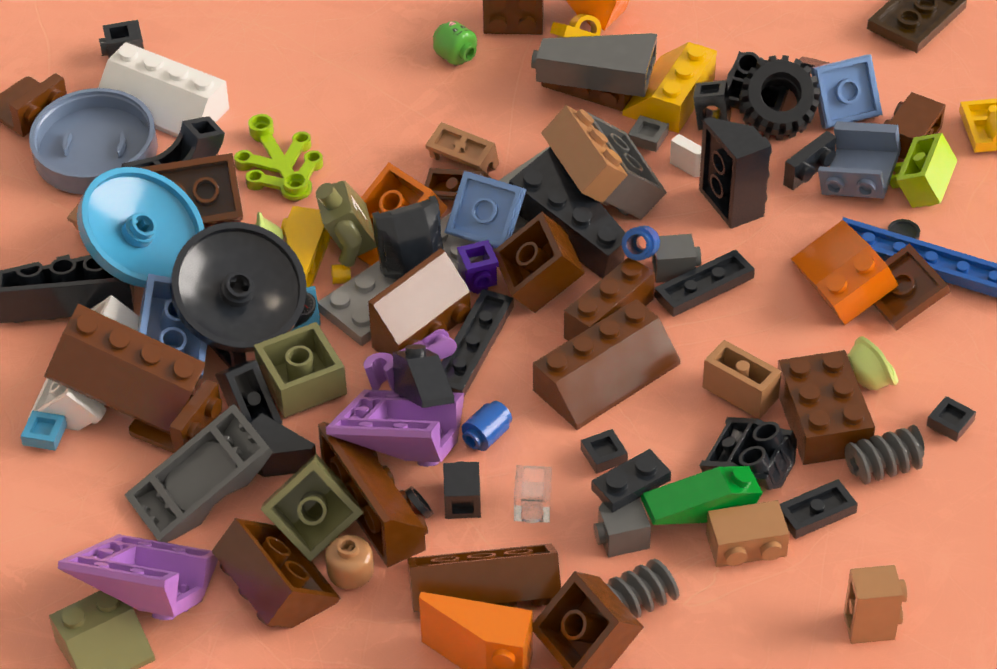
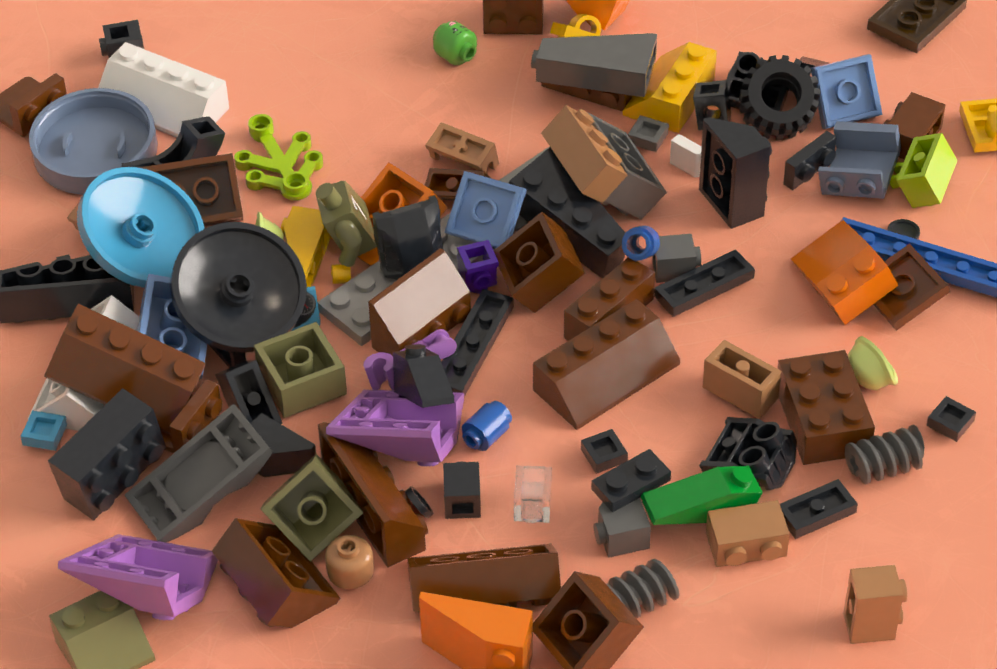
none -> black brick [48,388,166,520]

